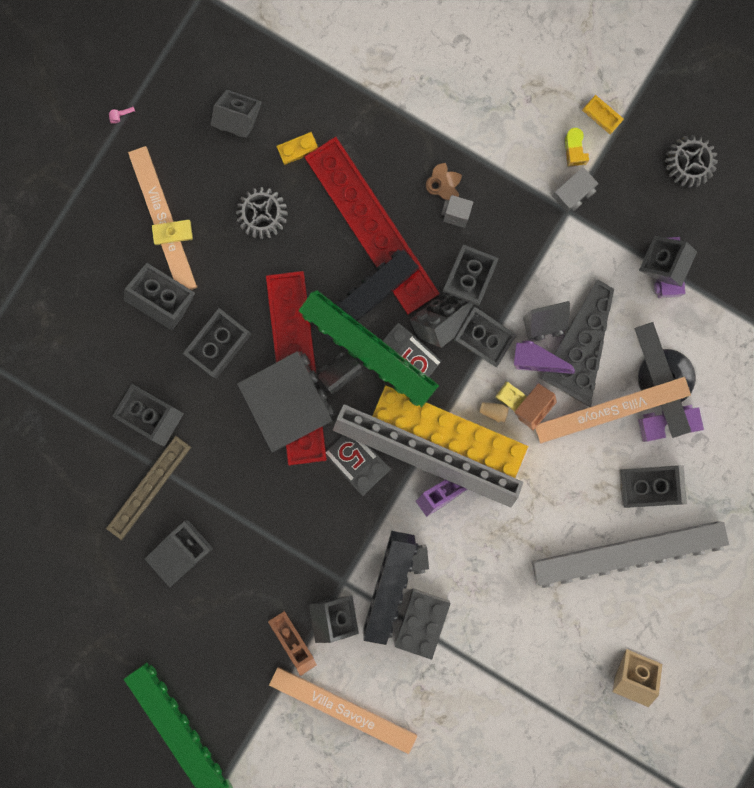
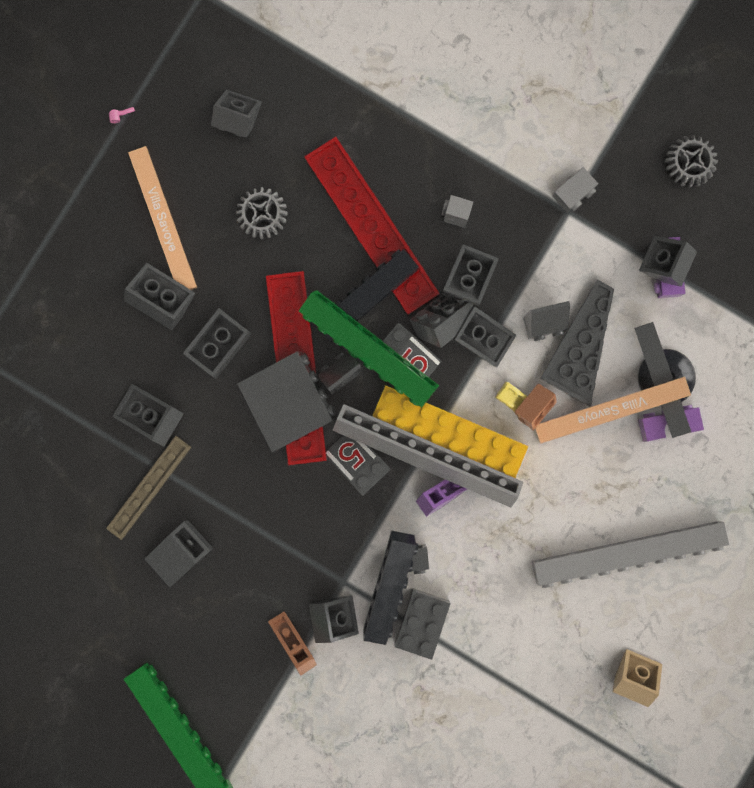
light yellow plate [152,220,193,245] -> none
light nougat tile [269,667,417,754] -> none
yellow plate [277,132,318,165] -> none
medium nougat plate [426,163,462,200] -> none
tan cone [480,402,509,423] -> none
medium lavender slope [514,340,575,374] -> none
leg [565,128,589,167] -> none
yellow plate [582,95,624,135] -> none
dark grey slope [621,465,687,508] -> none

